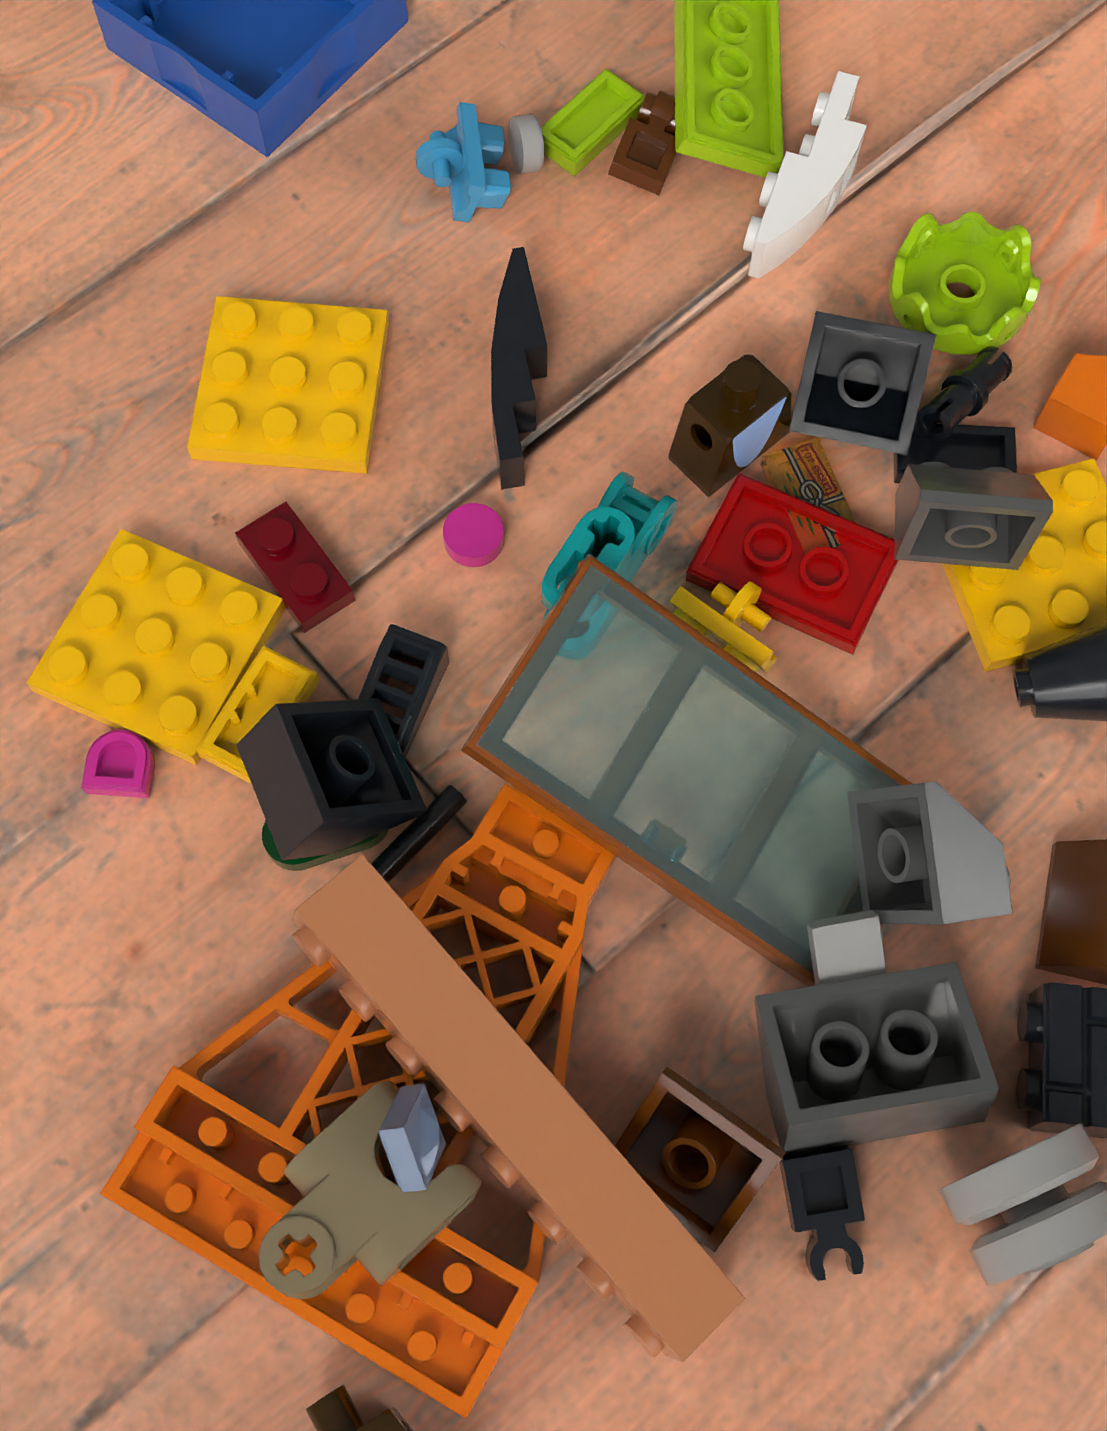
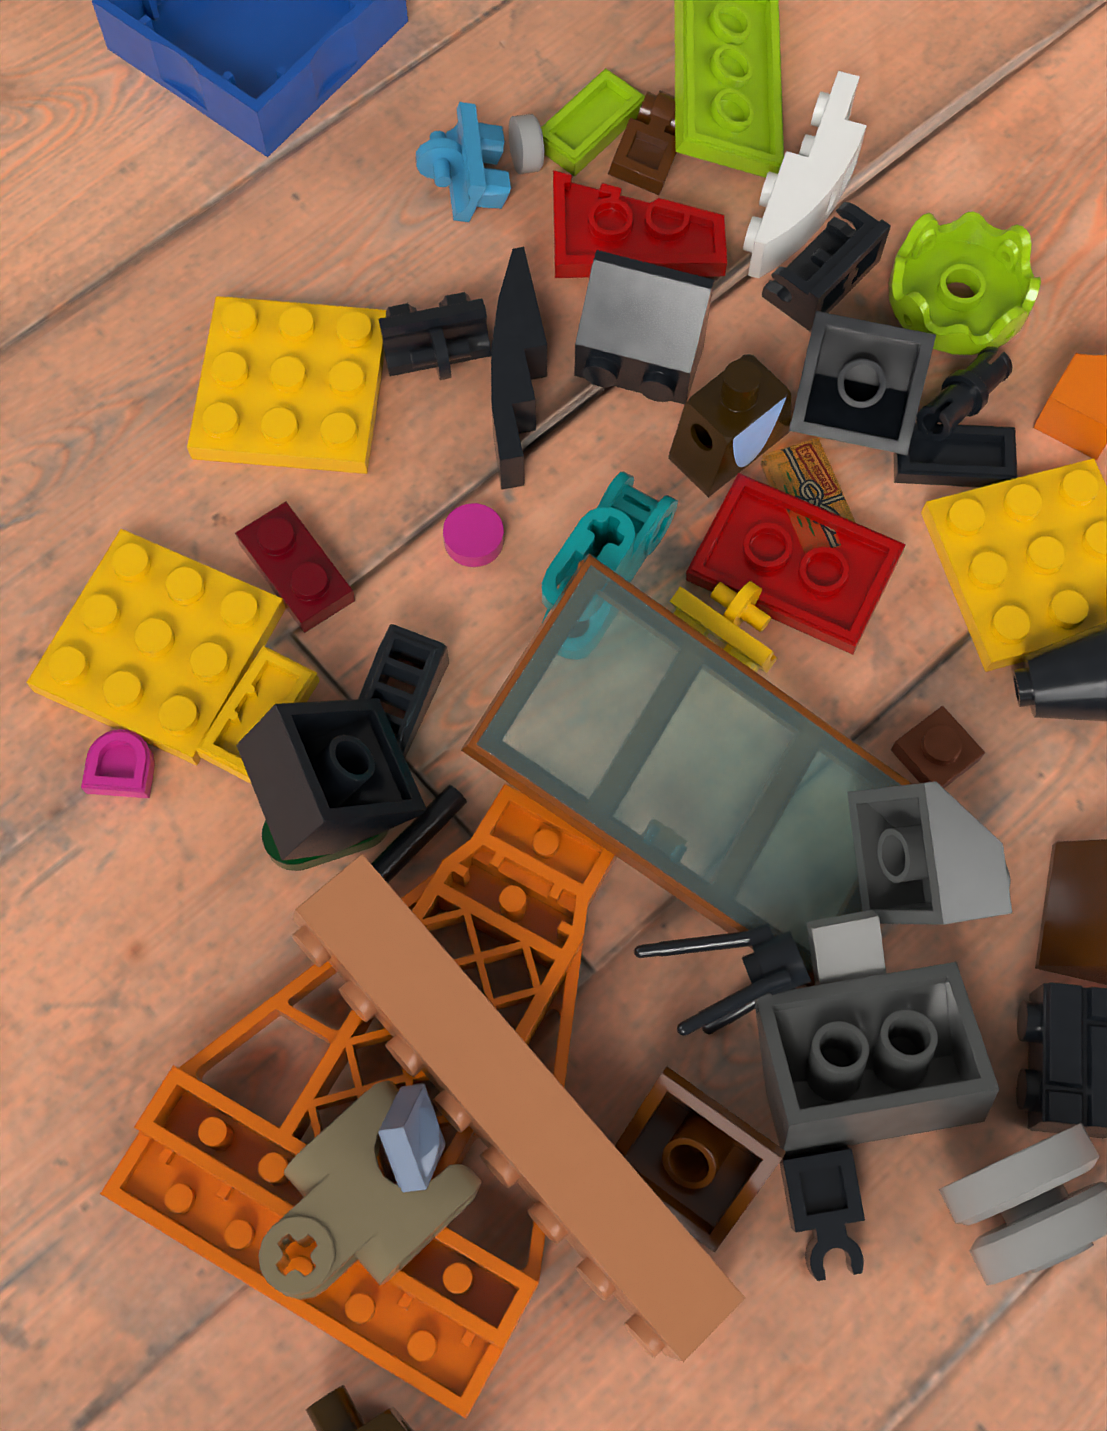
dark grey slope [894,462,1053,570] -> none
none -> black hips [378,292,491,380]
none -> red wing [553,170,727,278]
none -> slope [574,250,714,405]
none -> black plant [634,923,811,1036]
none -> black hinge [762,202,891,332]
none -> copper plate [891,705,985,788]

